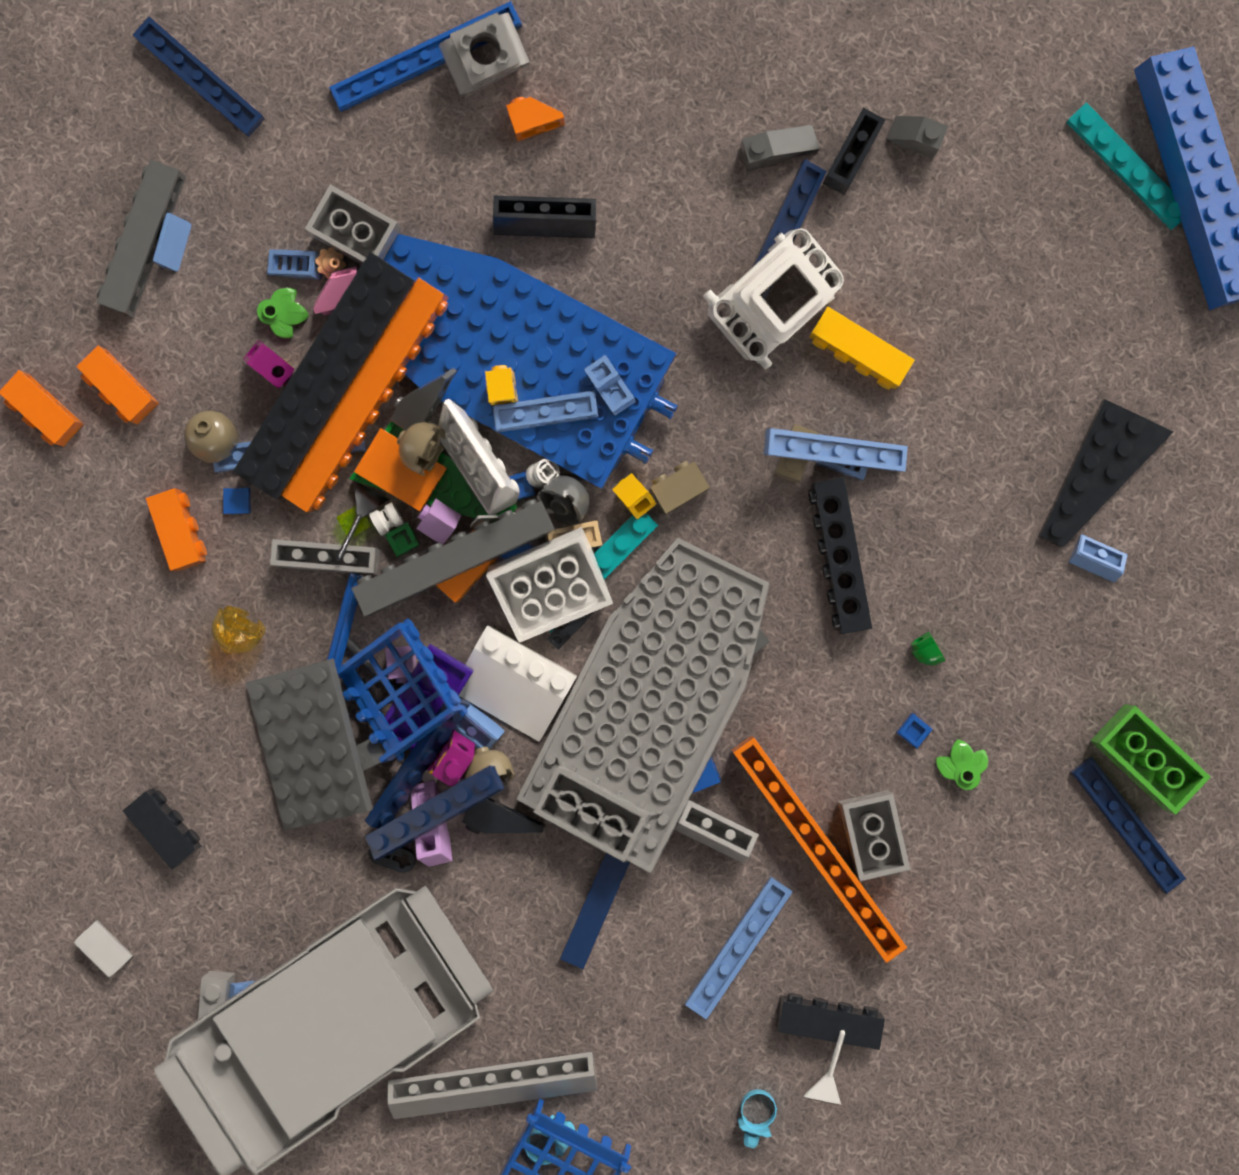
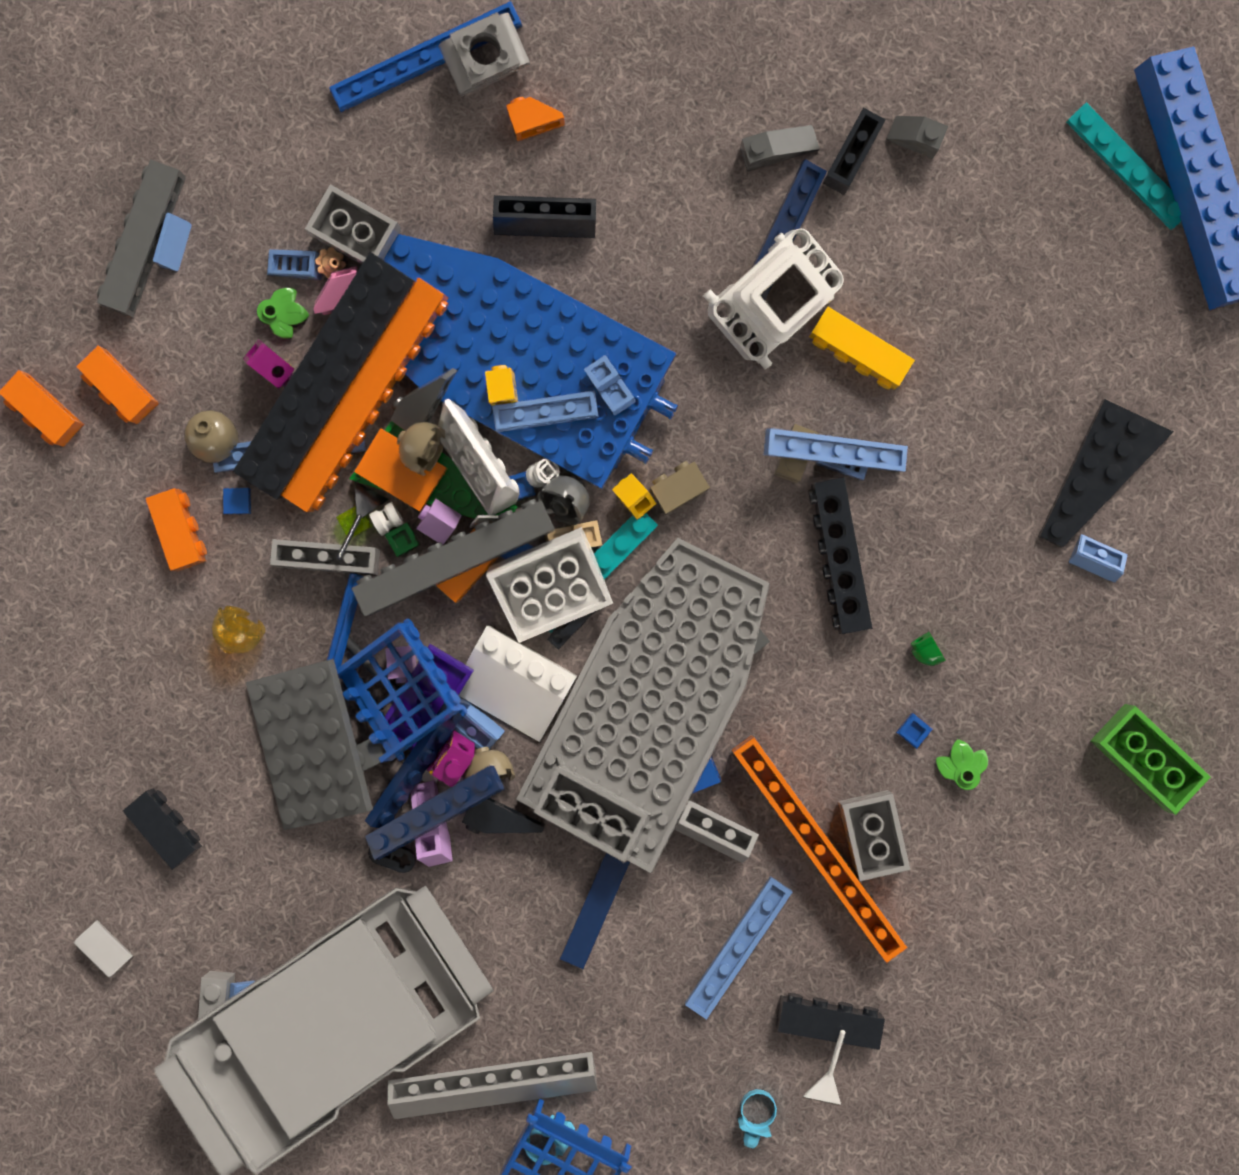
dark blue plate [133,17,265,138] -> none
dark blue tile [1070,757,1186,894] -> none

